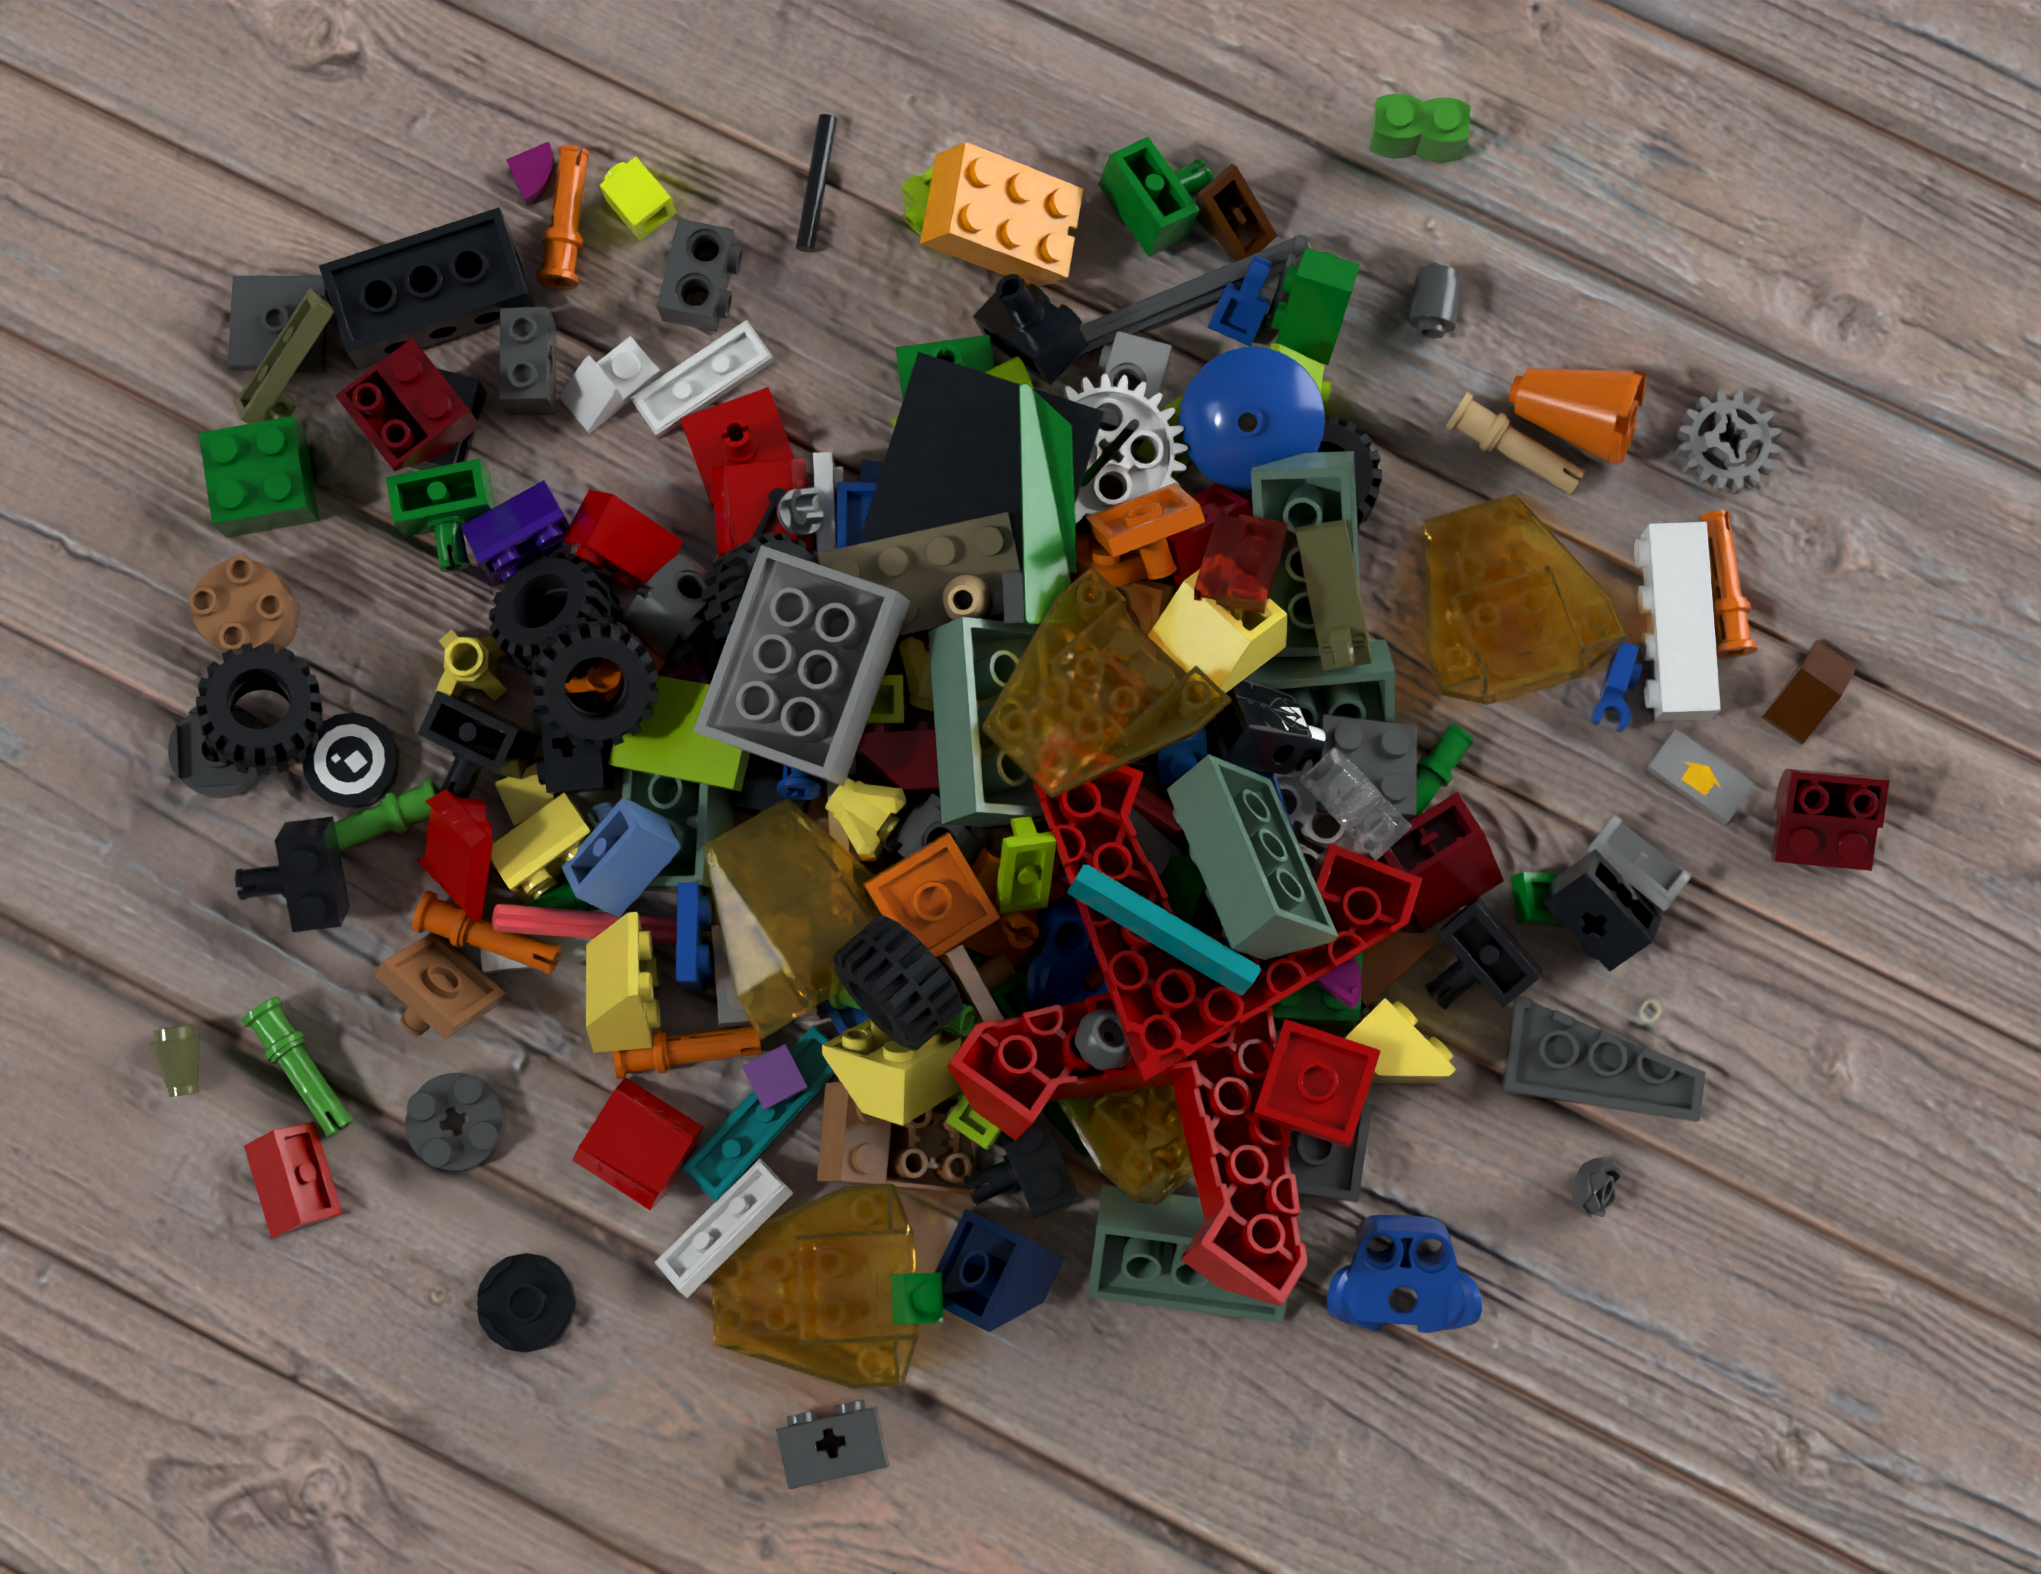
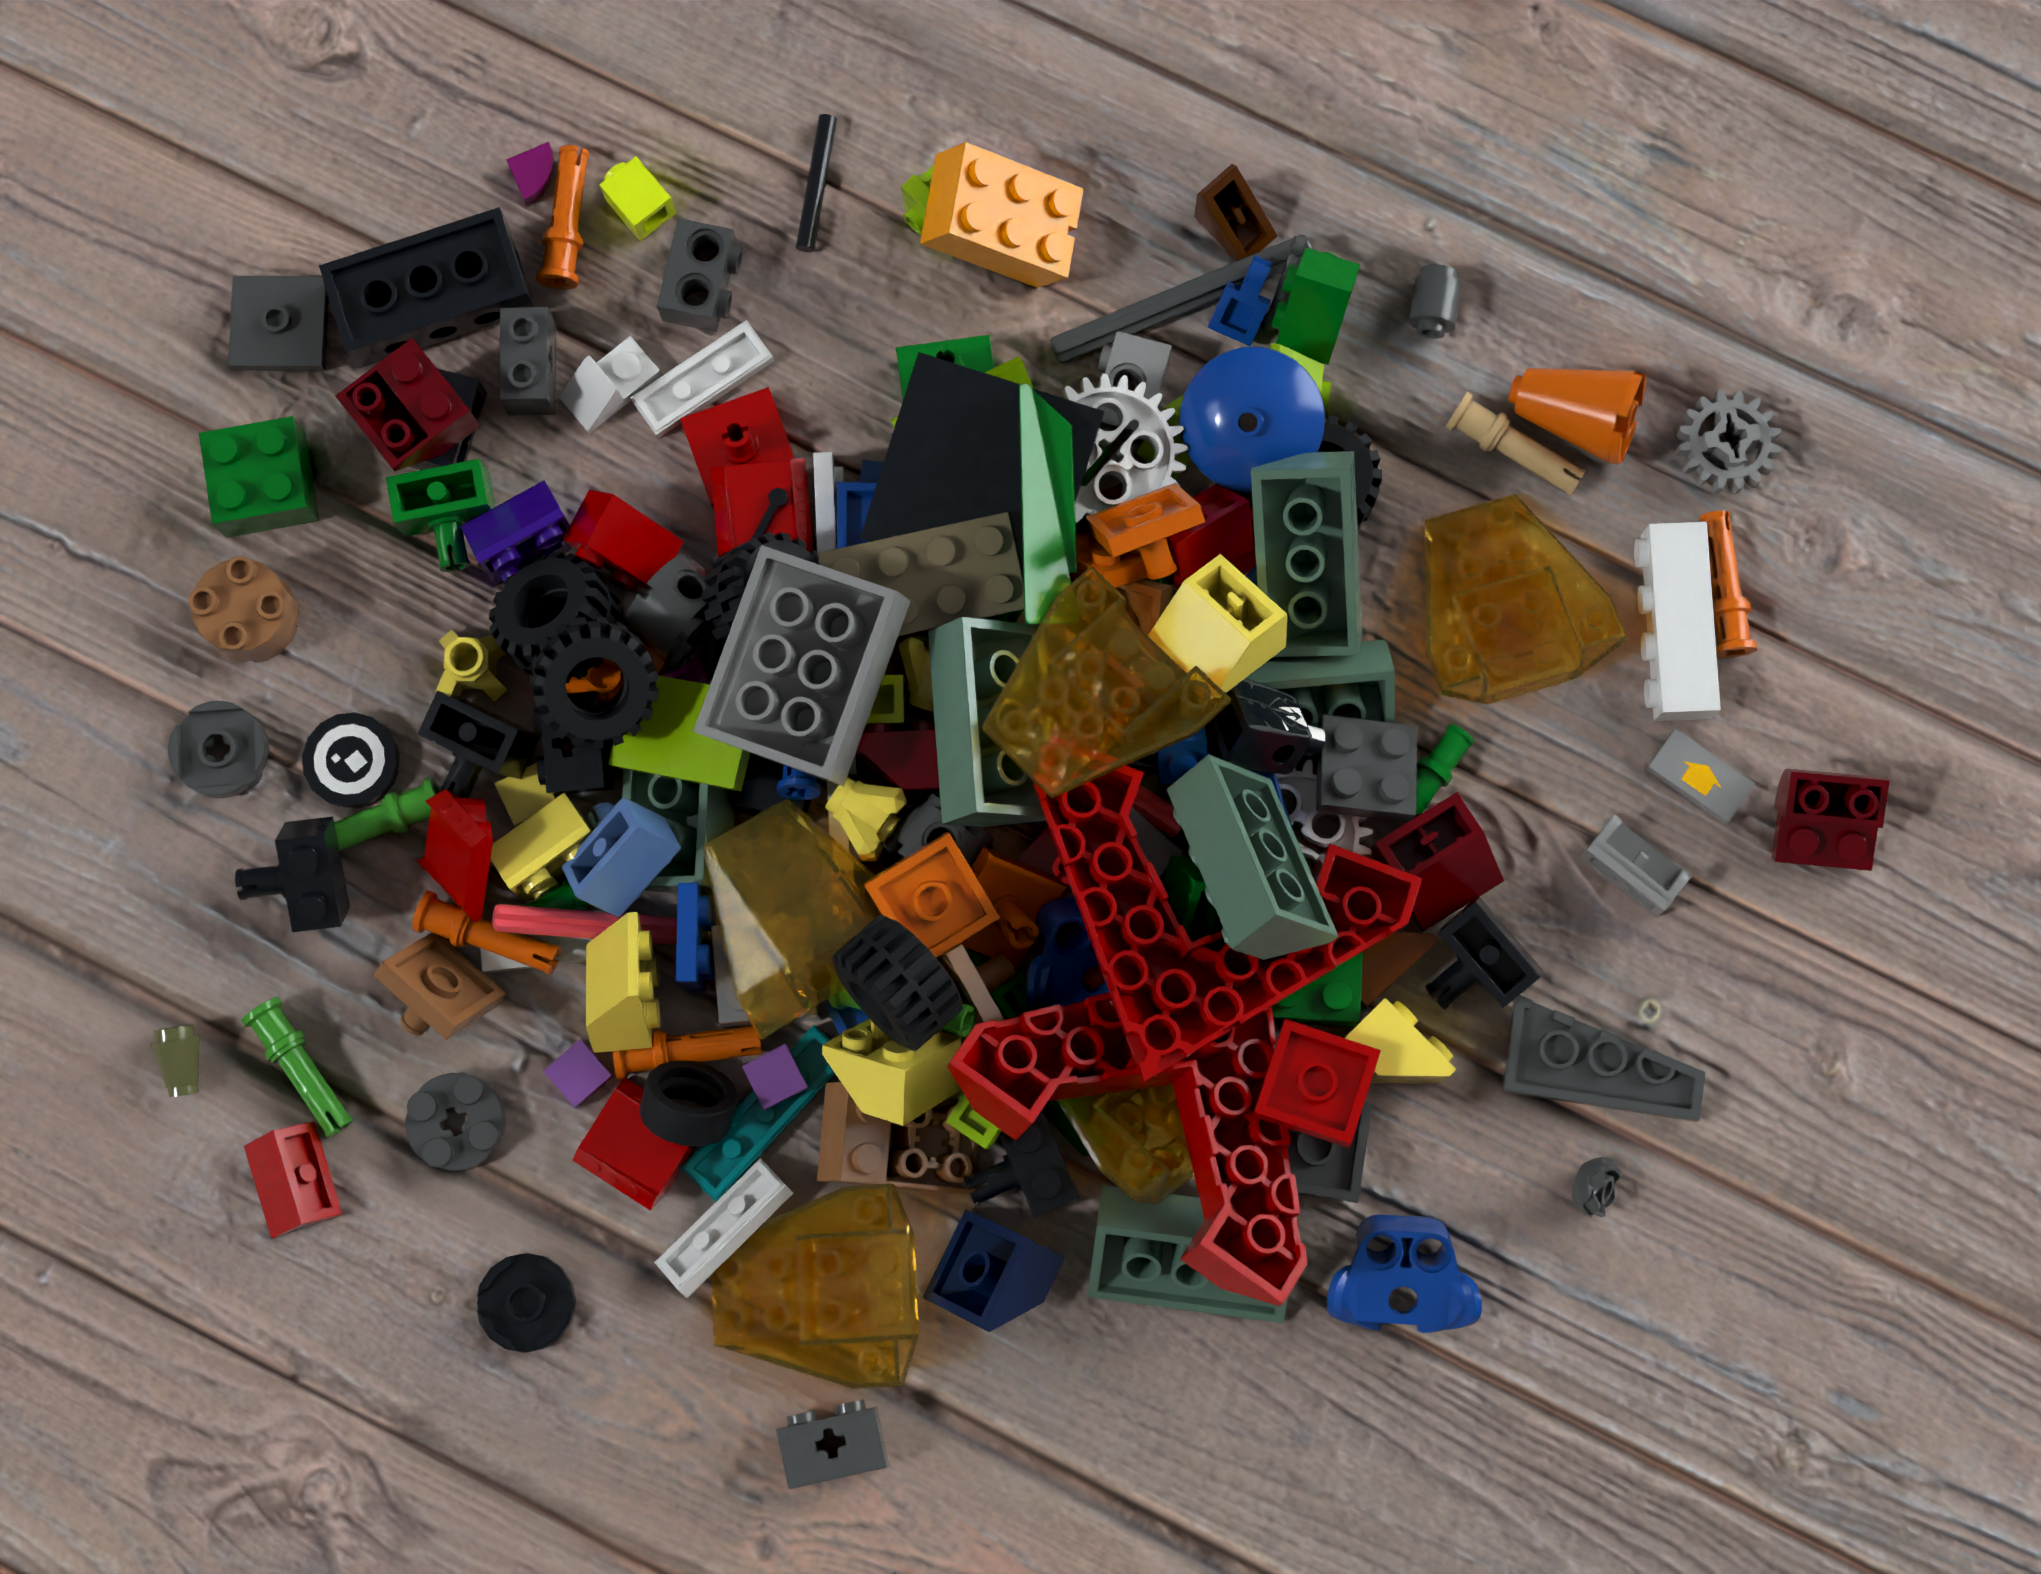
black tyre [196,643,323,775] -> none
olive hinge [234,288,334,424] -> none
dark grey plate [777,487,824,537] -> none
green plate [891,1272,944,1325] -> none
tan cone [942,575,991,620] -> none
black brick [972,274,1089,385] -> none
dark grey plate [994,570,1025,623] -> none
lime plate [995,816,1057,914] -> none
teal tile [1067,864,1261,996] -> none
dark grey plate [1075,1008,1133,1070] -> none
green brick [1098,136,1213,257] -> none
clear red plate [1194,510,1288,614] -> none
olive hinge [1296,519,1373,671] -> none
clear brick [1299,747,1412,861] -> none
magenta tile [1312,956,1362,1011] -> none
bright green brick [1369,94,1471,162] -> none
green plate [1511,872,1559,925] -> none
black brick [1543,849,1662,972] -> none
blue plate [1591,641,1643,733] -> none
reddish brown slope [1762,640,1857,745] -> none
none -> medium lavender tile [543,1039,614,1109]
none -> black tyre [639,1061,738,1146]

